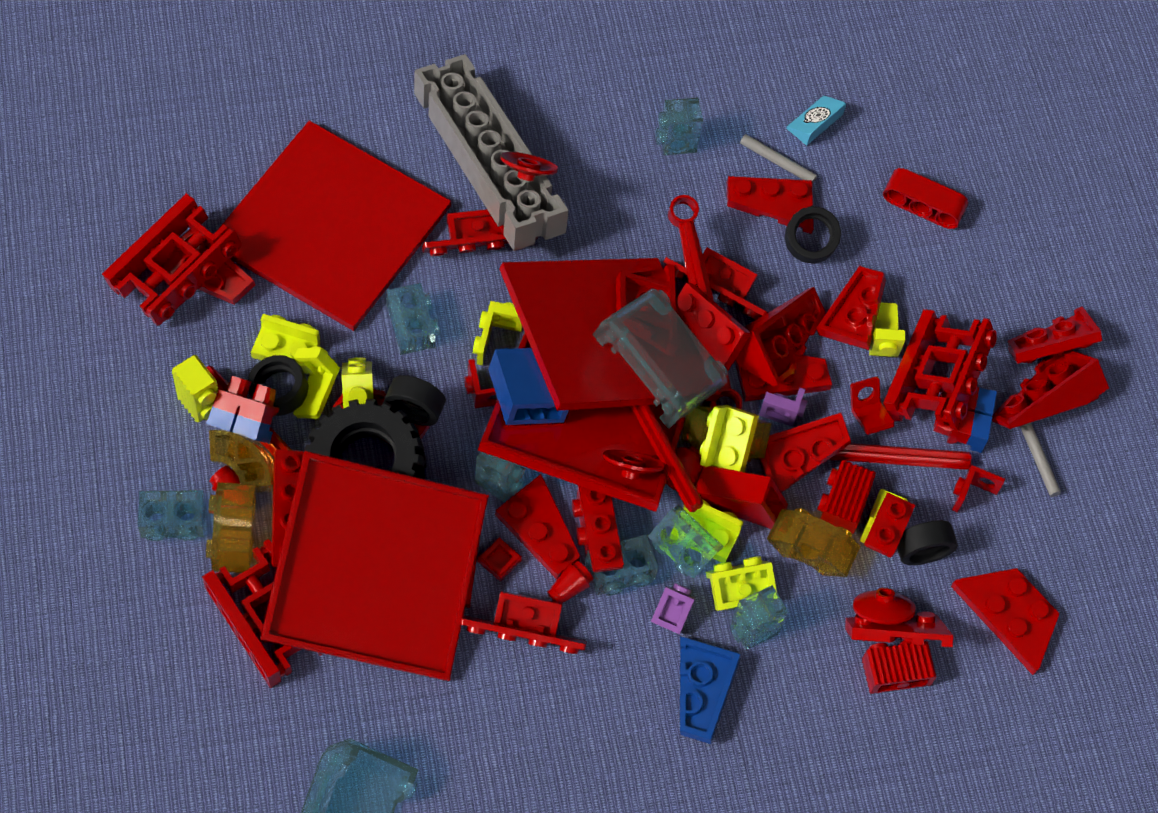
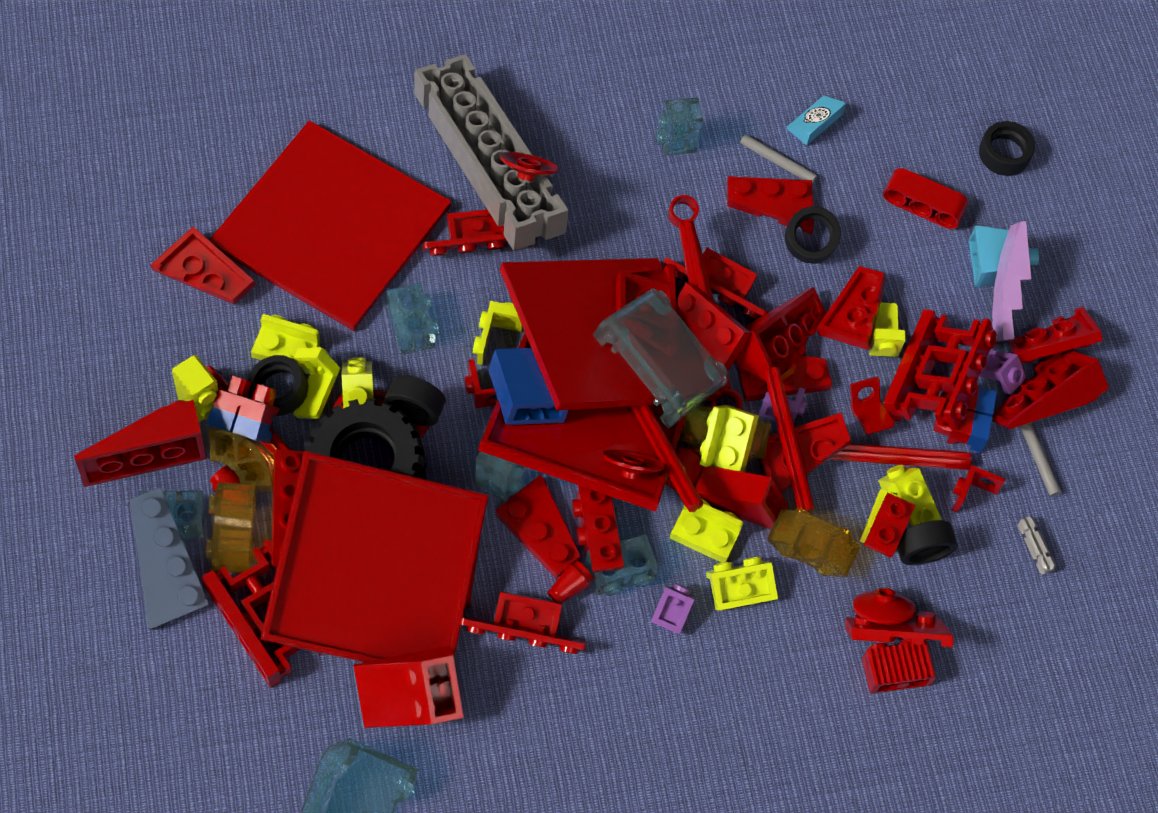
red fence [102,193,241,326] -> none
red tile [478,537,522,582] -> none
clear light blue brick [648,505,724,579] -> none
blue wing [680,636,741,744] -> none
clear light blue brick [730,585,788,650] -> none
red brick [817,460,876,534] -> none
red wing [951,568,1060,675] -> none
none -> red slope [74,400,207,487]
none -> sand blue wing [130,487,209,630]
none -> red slope [353,646,464,728]
none -> red axle [764,367,814,513]
none -> neon yellow bracket [878,465,942,526]
none -> medium azure torso [969,226,1039,287]
none -> black tyre [979,121,1035,176]
none -> medium lavender bracket [979,350,1026,395]
none -> lavender slope [992,221,1031,342]
none -> light grey axle [1018,516,1056,575]

